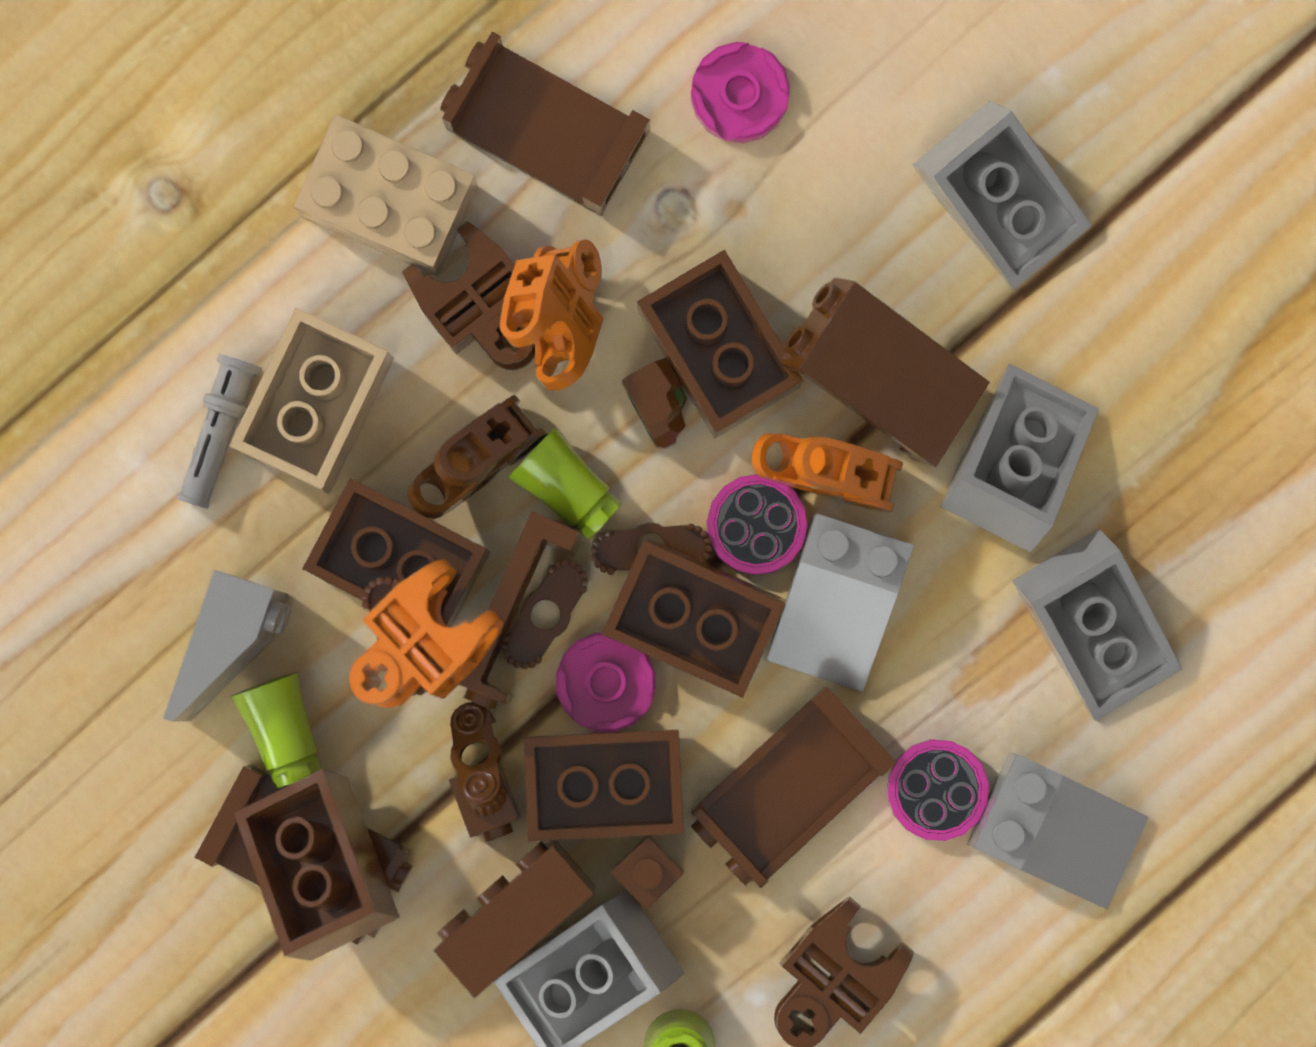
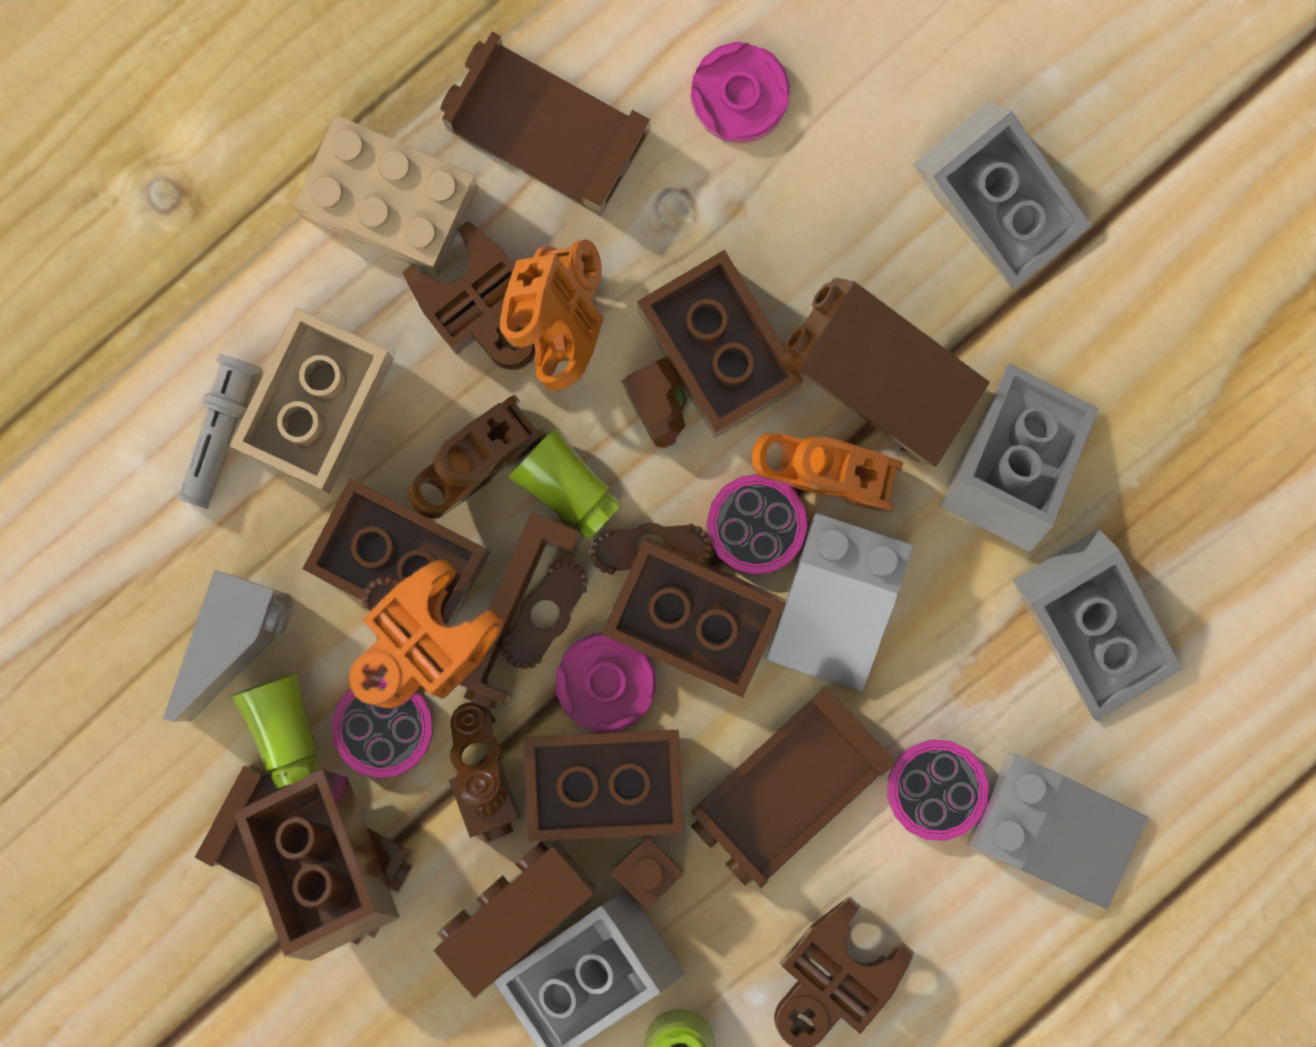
none -> tile [331,677,433,778]

